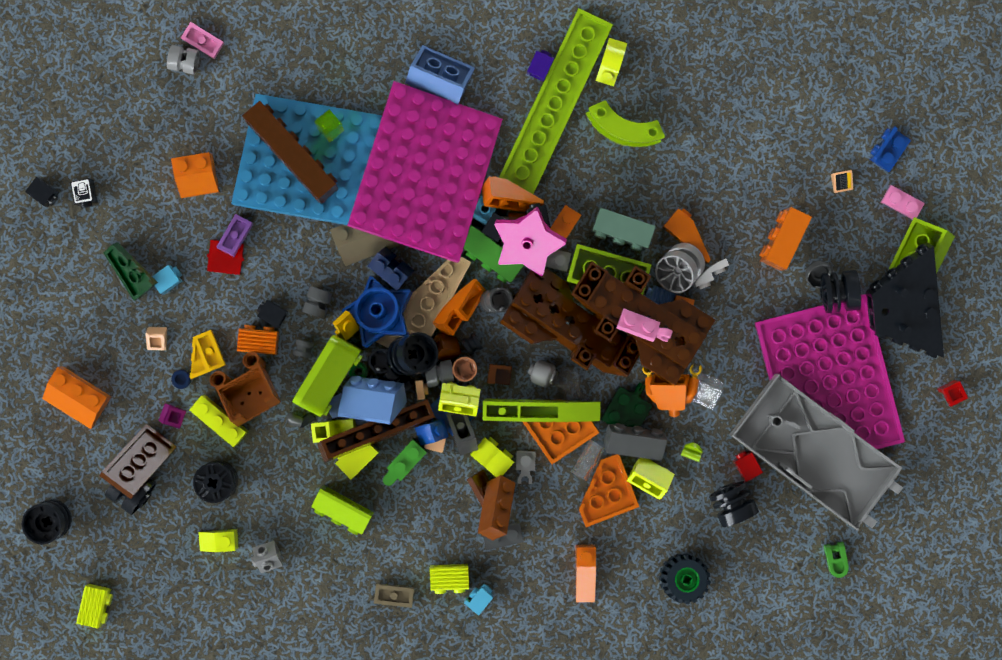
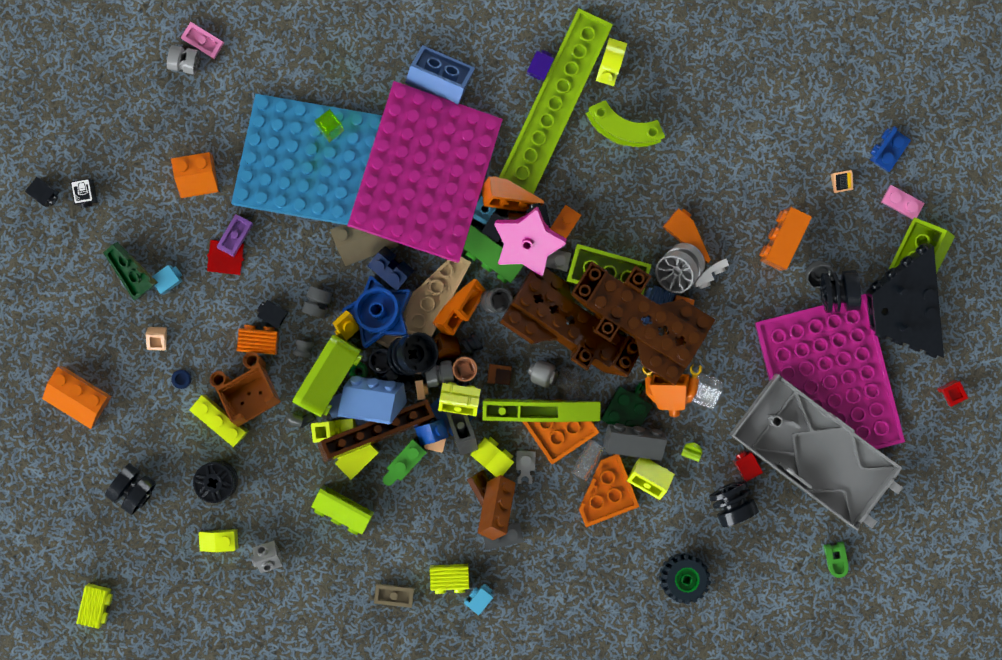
black wheel [21,499,72,545] -> none
plate [100,424,177,499] -> none
magenta slope [159,403,186,429] -> none
yellow wing [190,330,226,379] -> none
reddish brown brick [242,101,338,204] -> none
slope [575,545,596,602] -> none
sand green brick [591,207,656,252] -> none
bright pink plate [616,309,673,342] -> none

